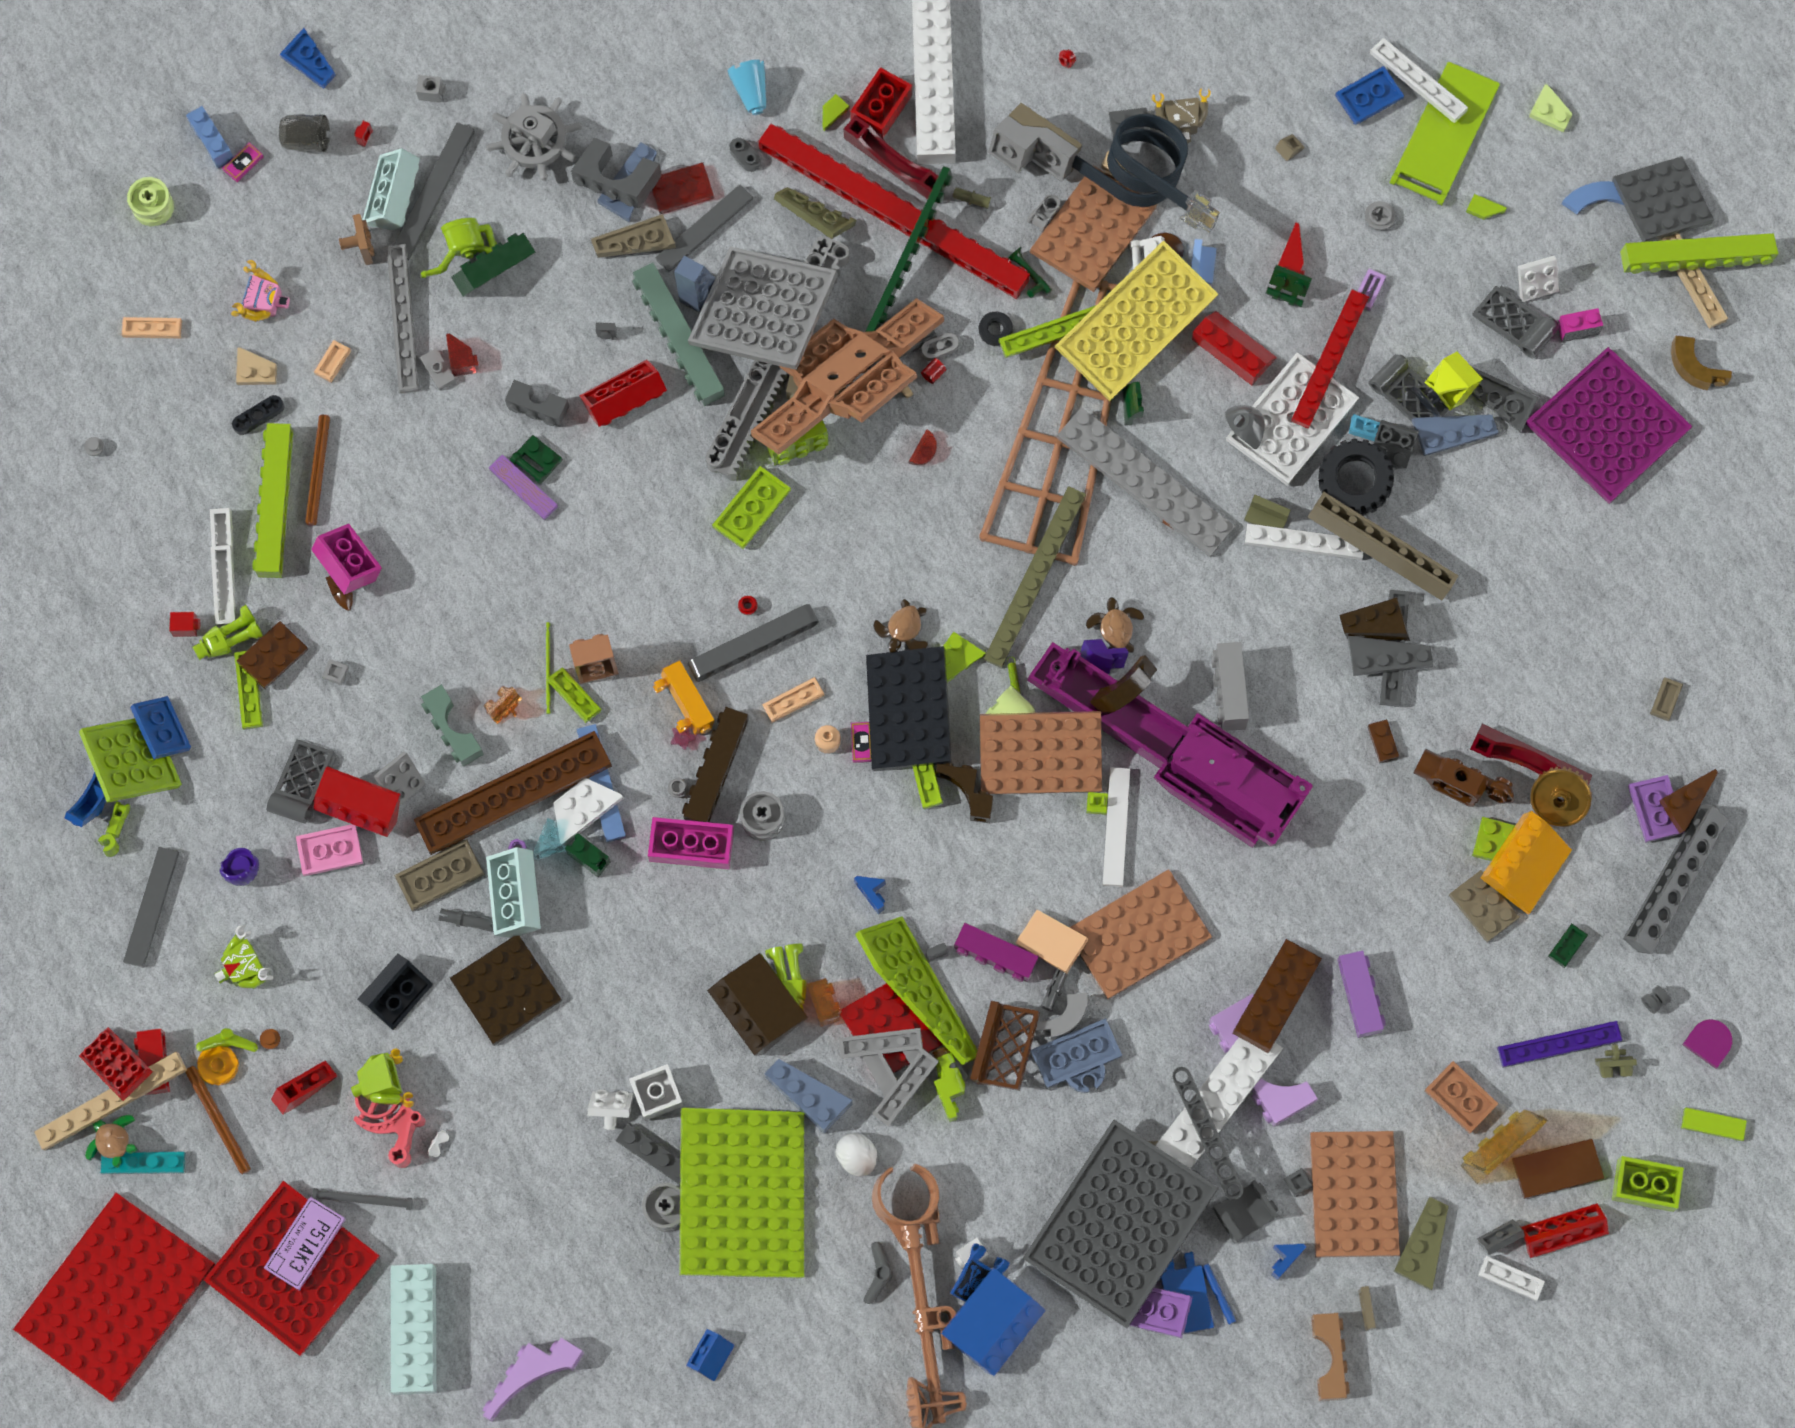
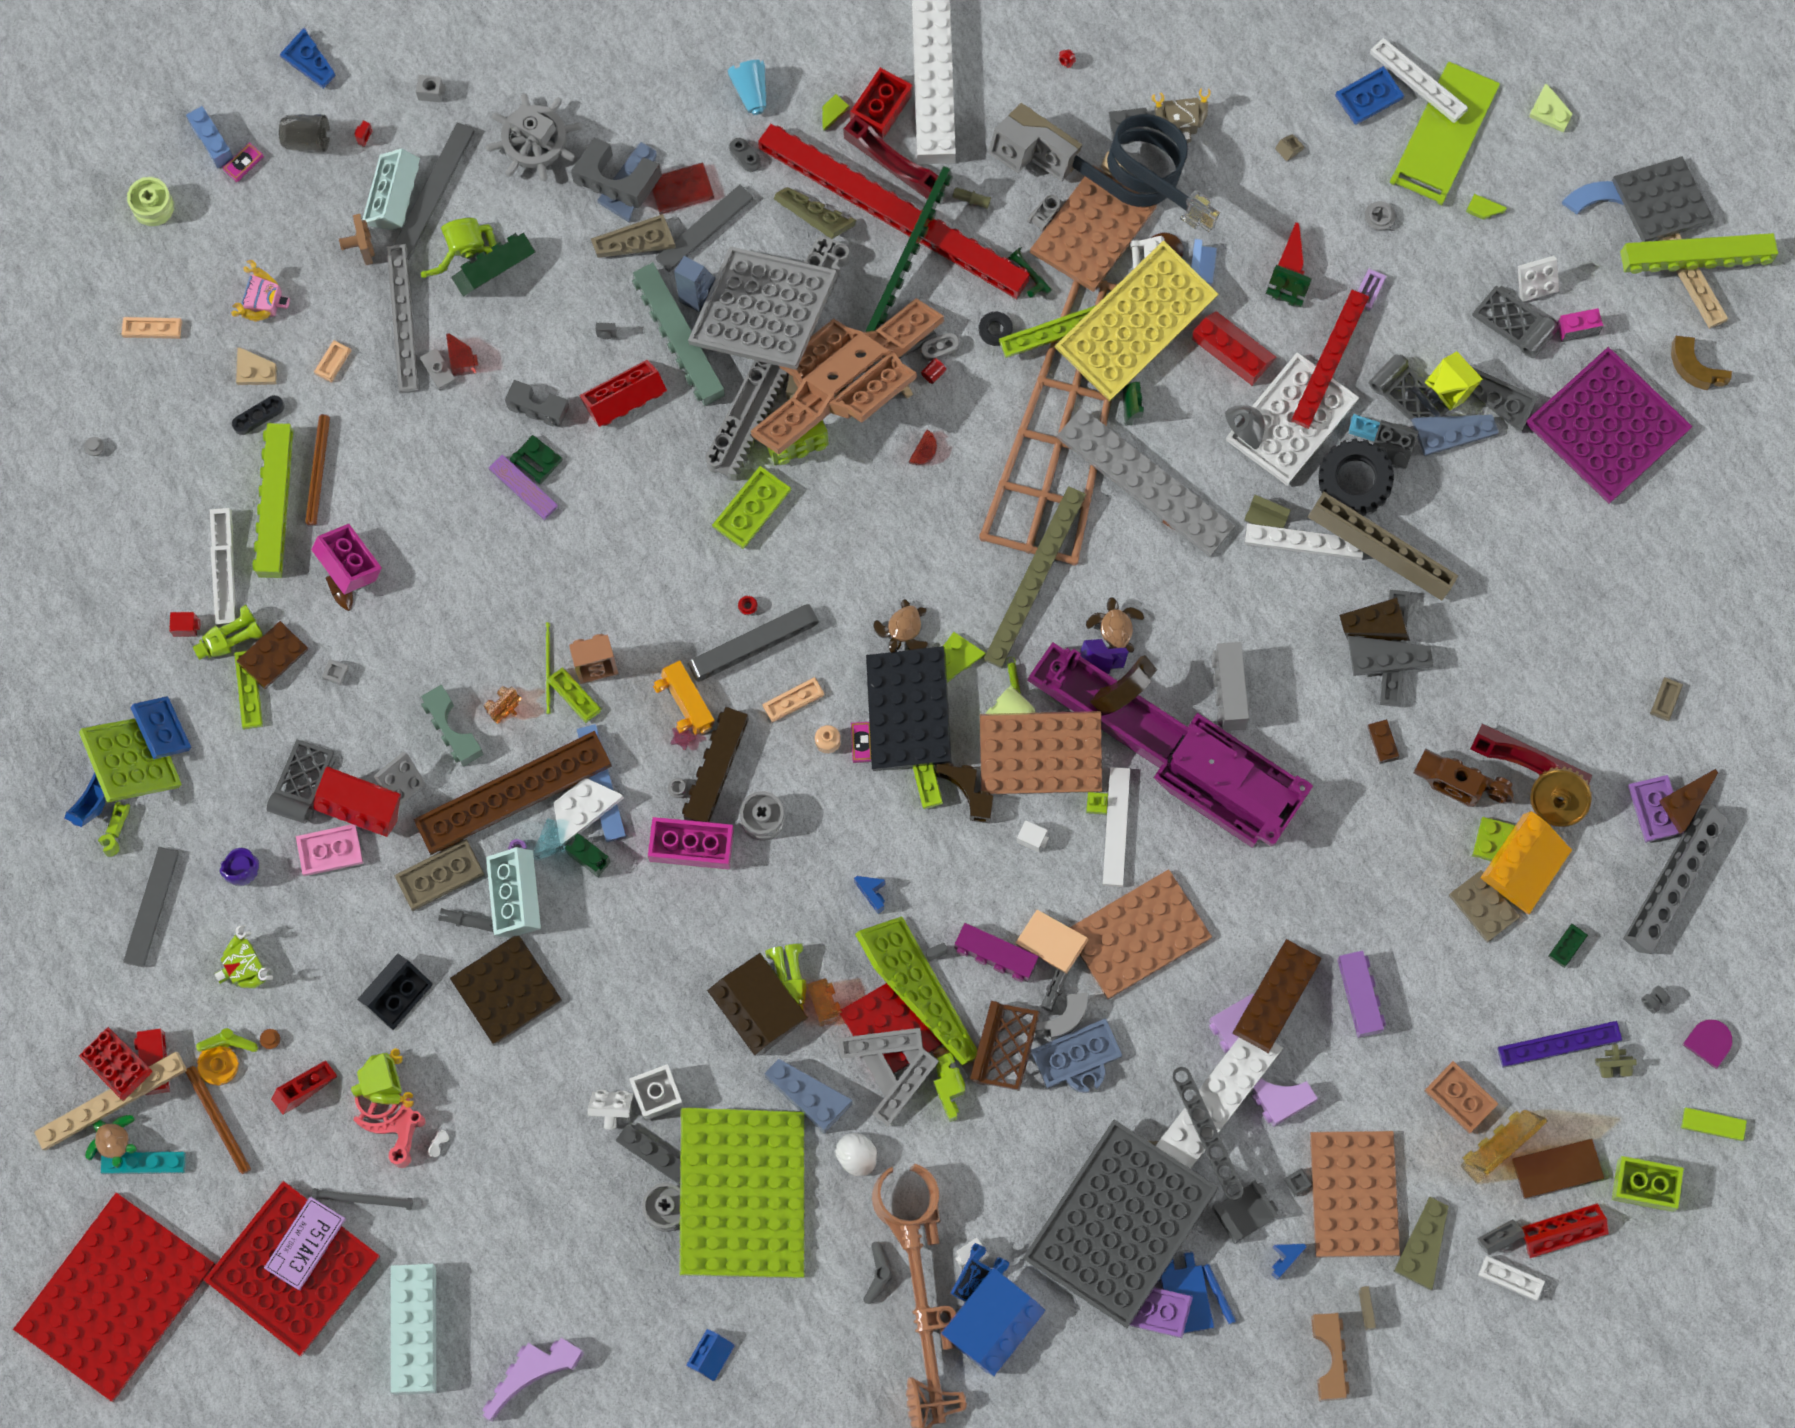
none -> white brick [1017,820,1049,852]

